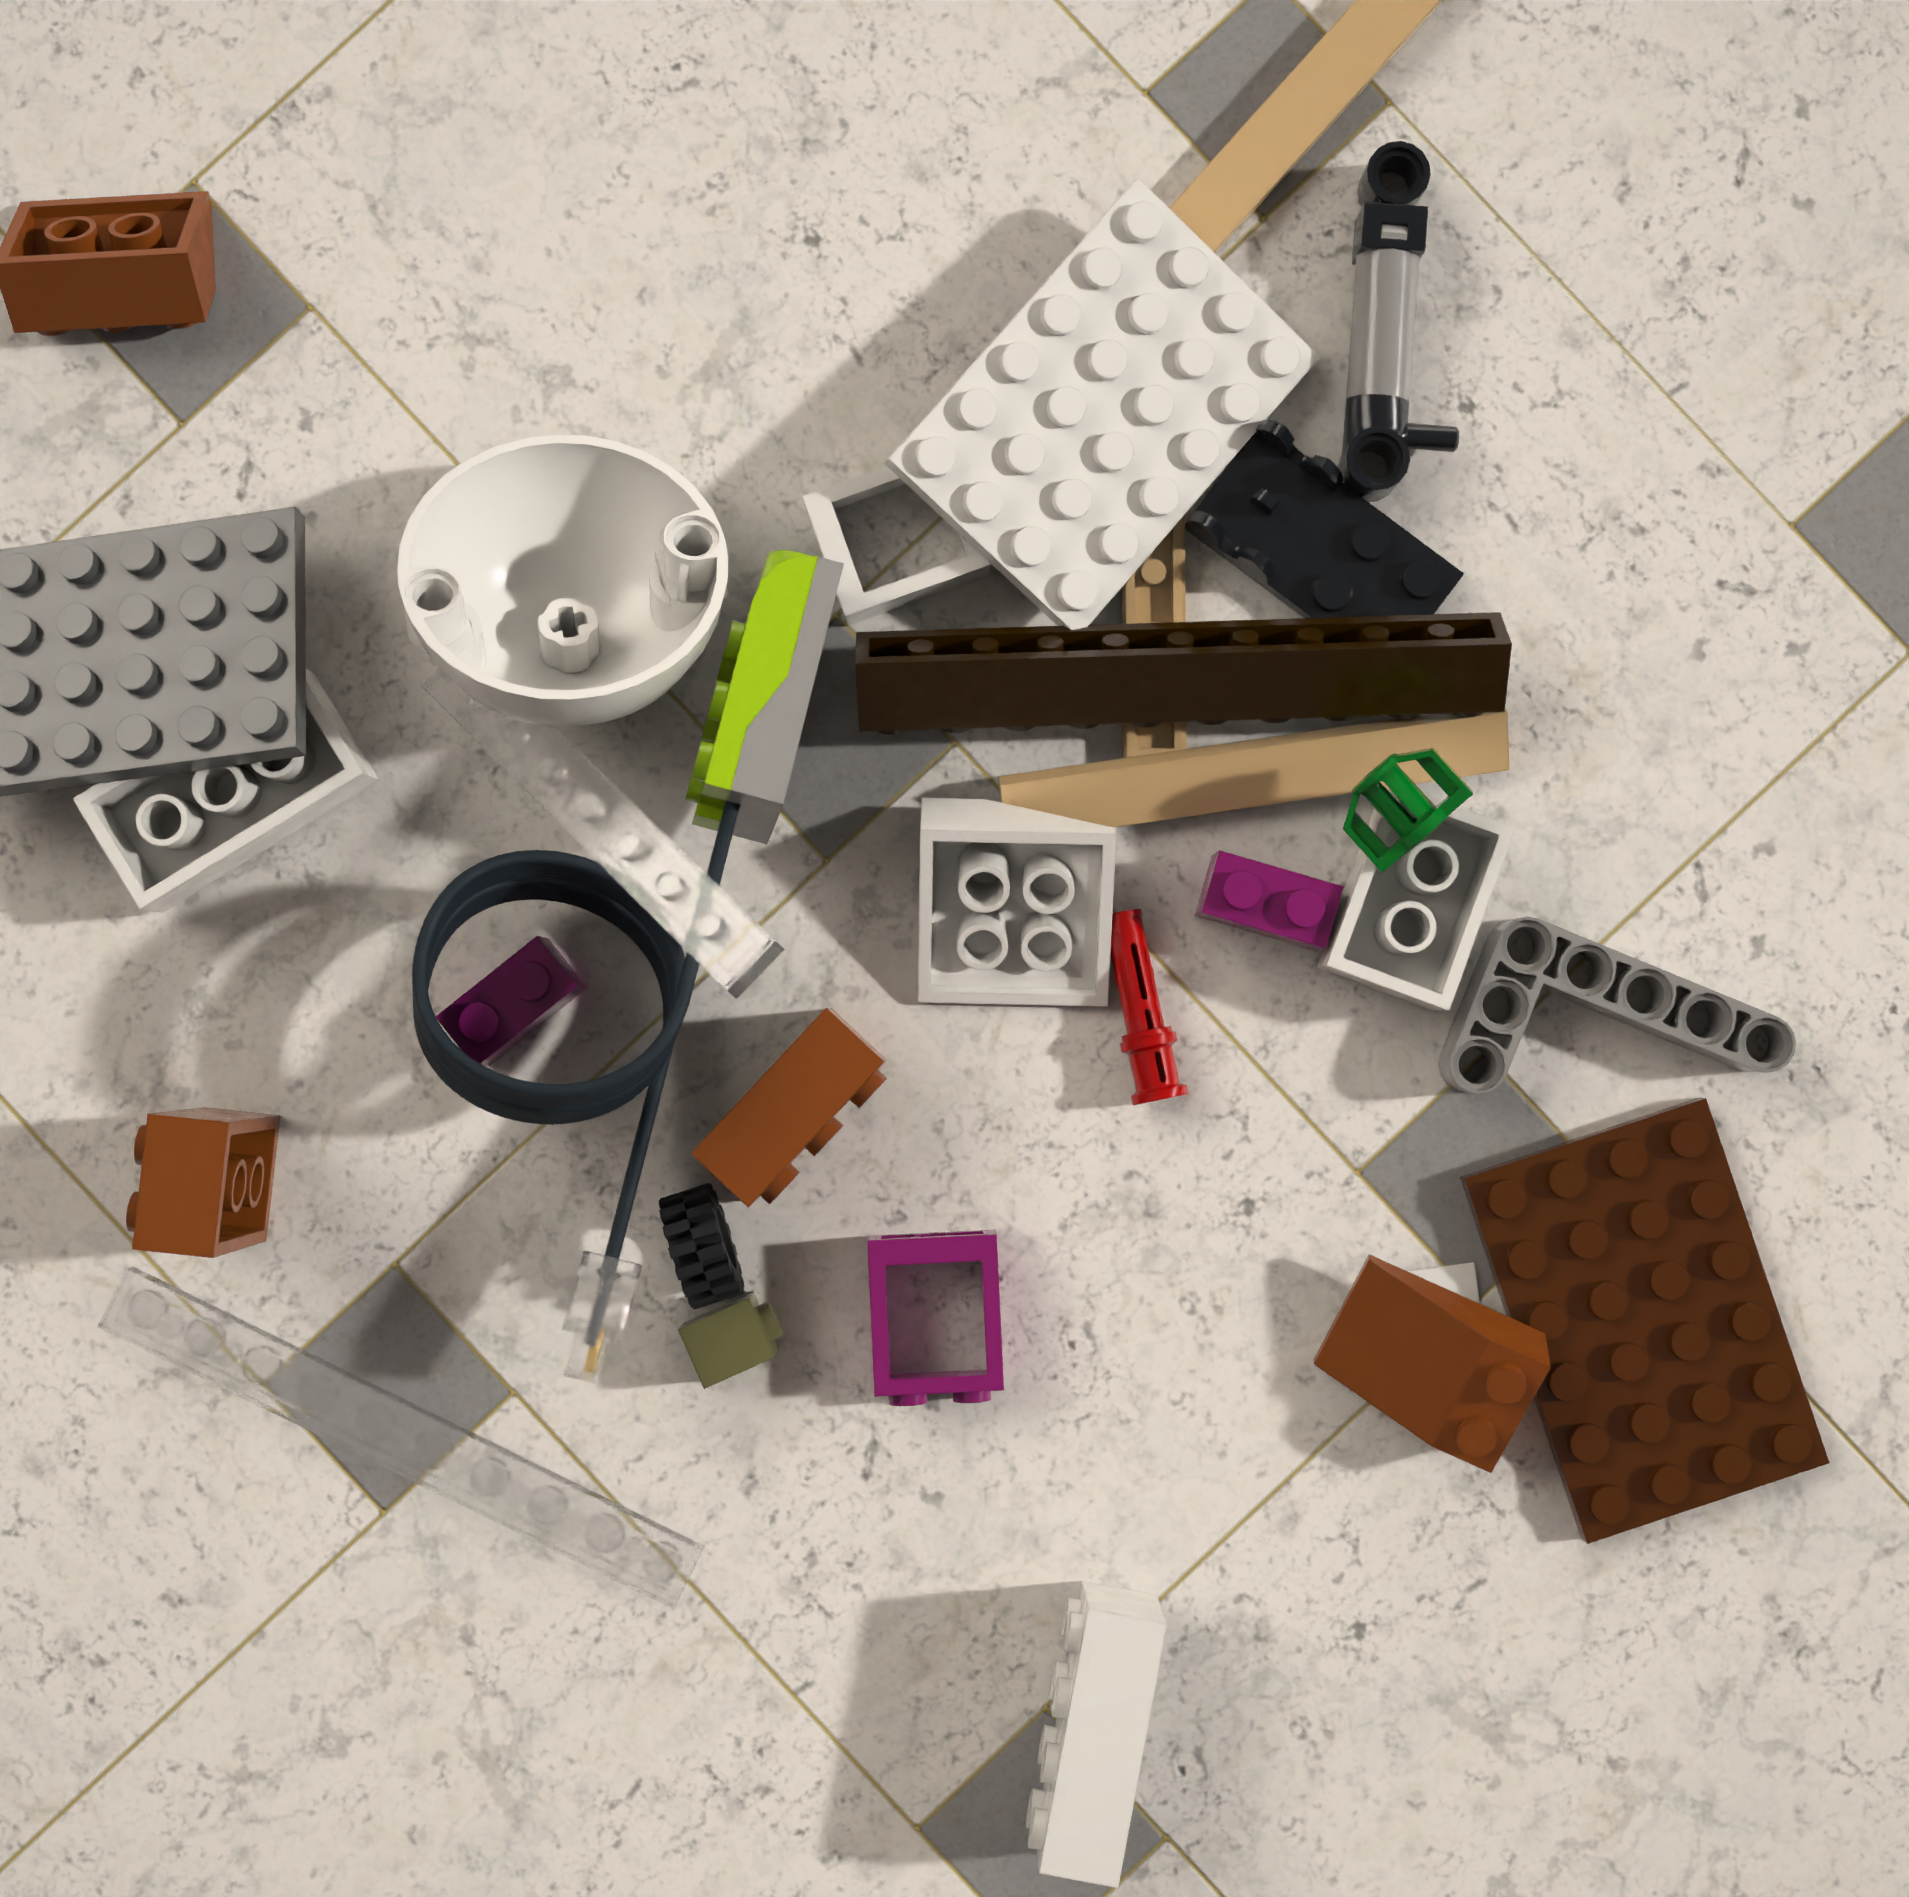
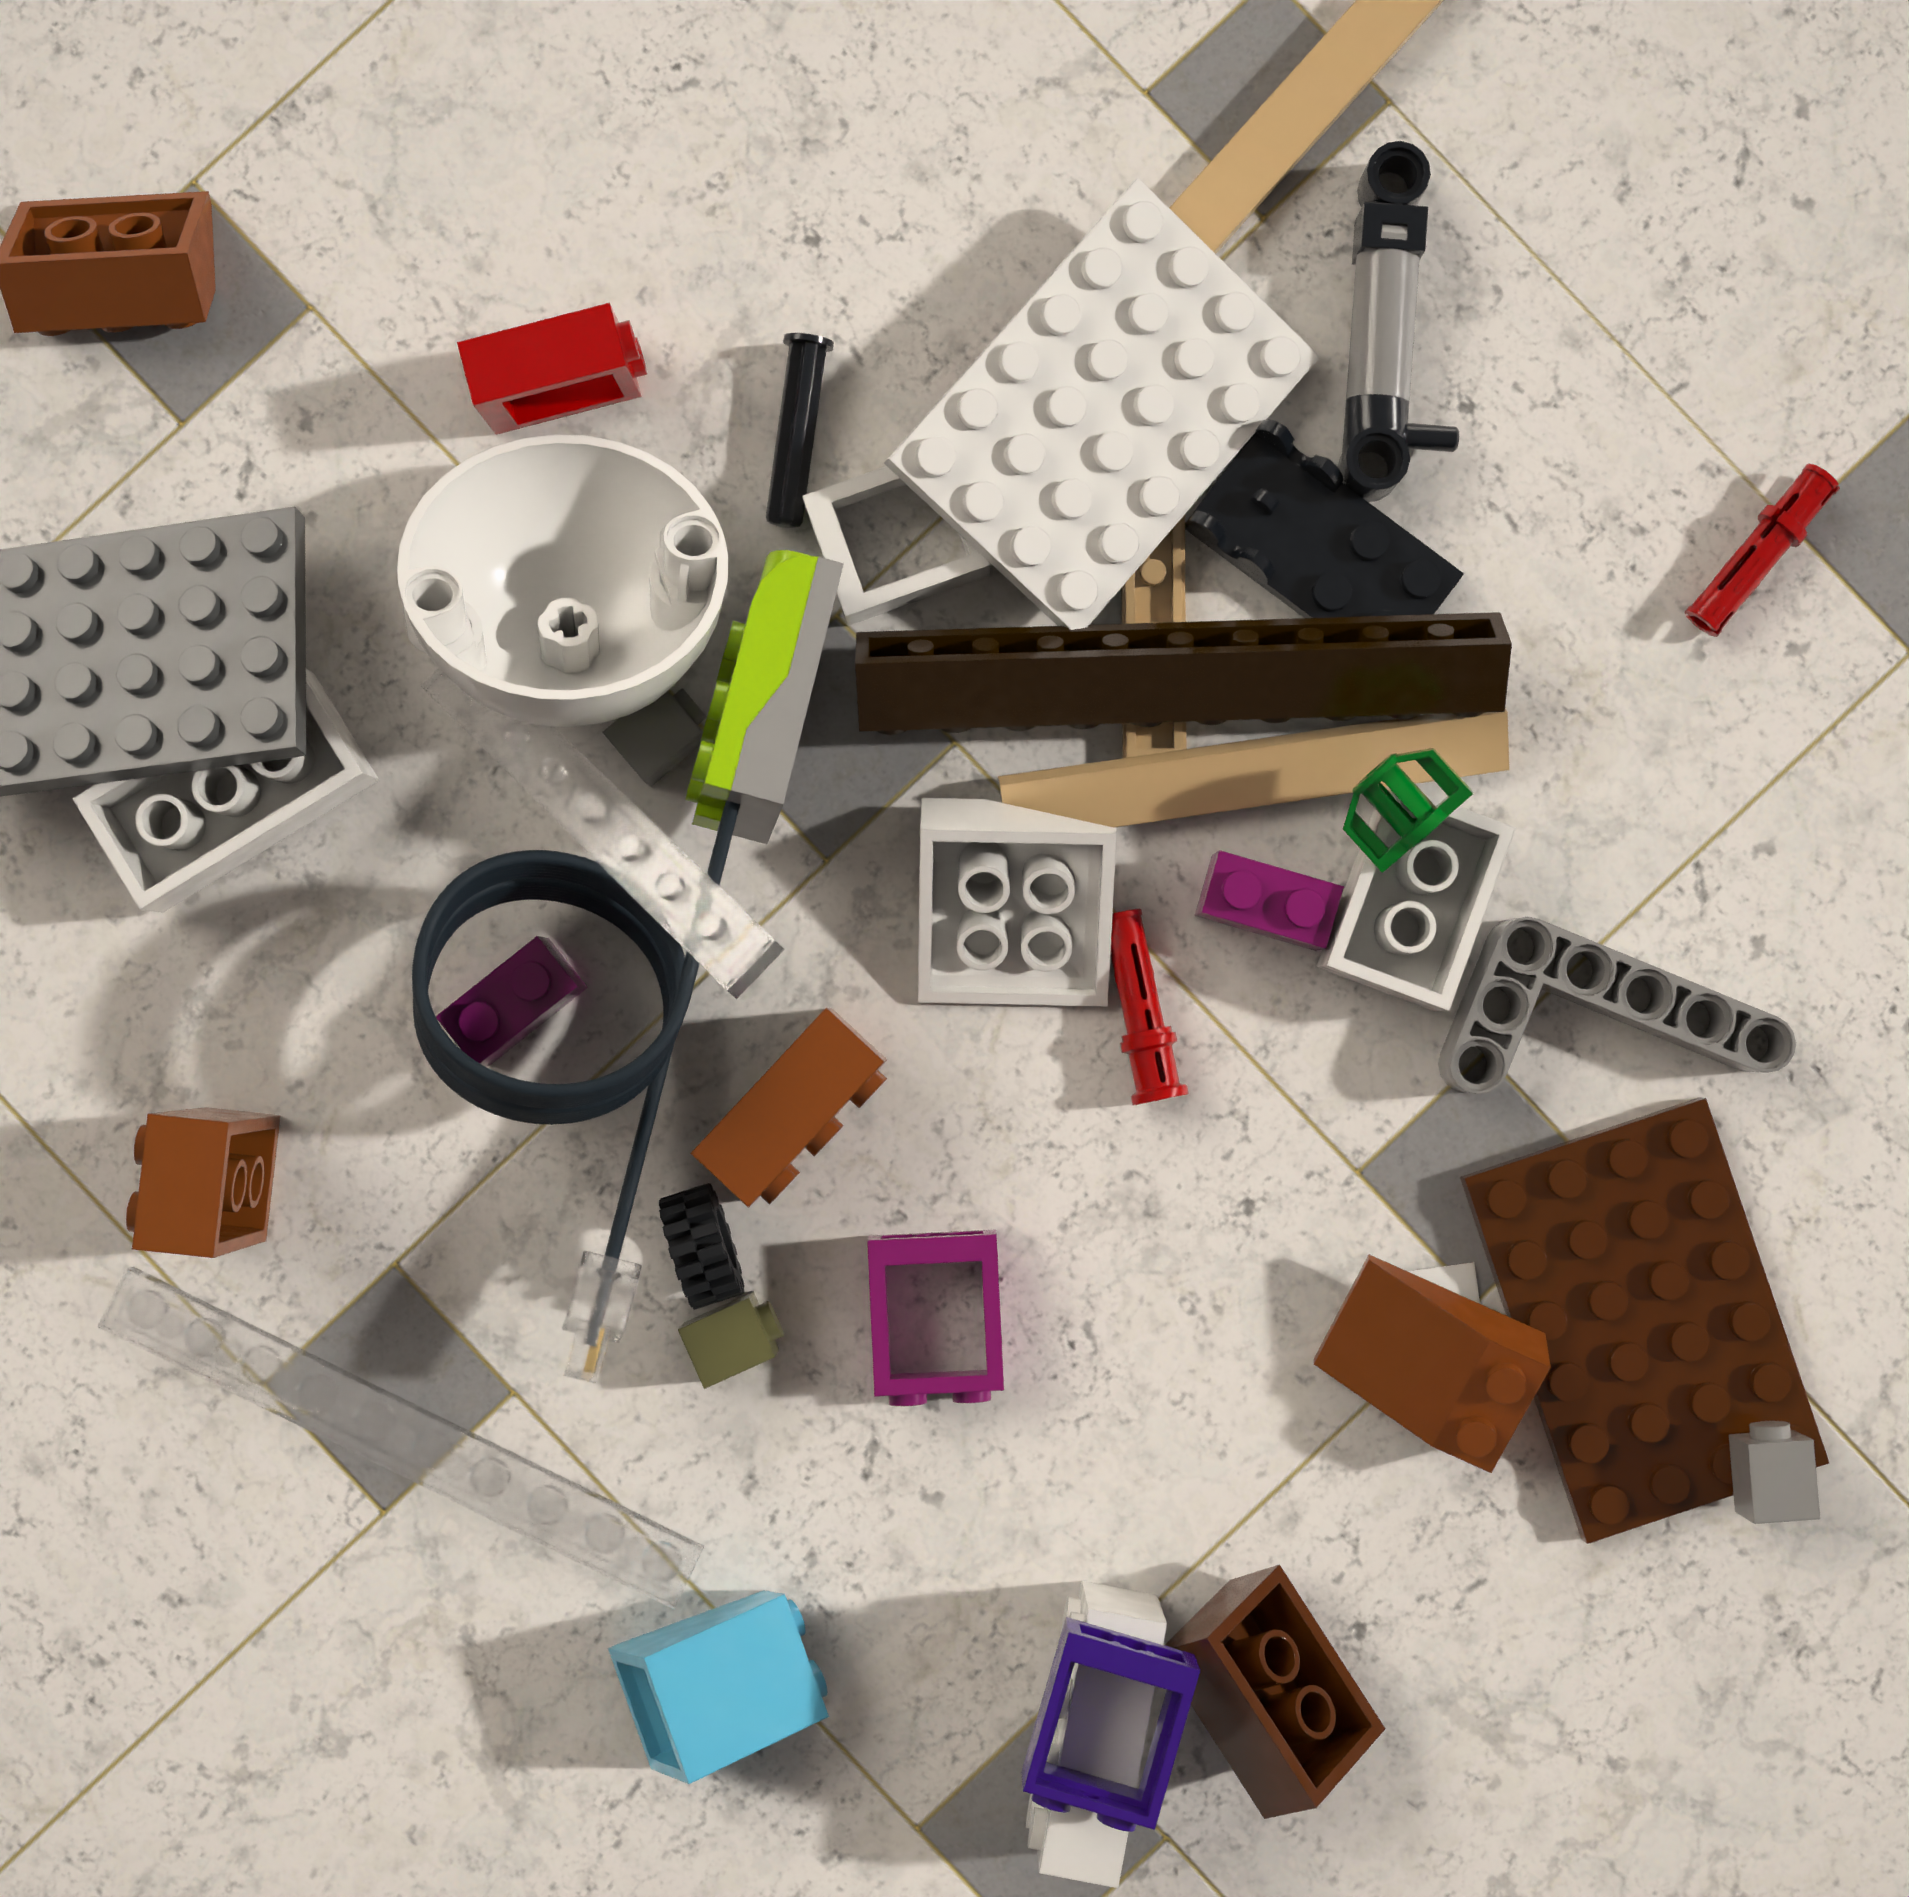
none -> red window [457,303,647,435]
none -> light grey brick [602,688,707,787]
none -> medium azure slope [608,1590,829,1784]
none -> black axle [766,333,834,528]
none -> dark purple window [1021,1617,1200,1832]
none -> reddish brown brick [1164,1564,1386,1819]
none -> red pin [1685,463,1840,637]
none -> light grey brick [1729,1421,1820,1524]

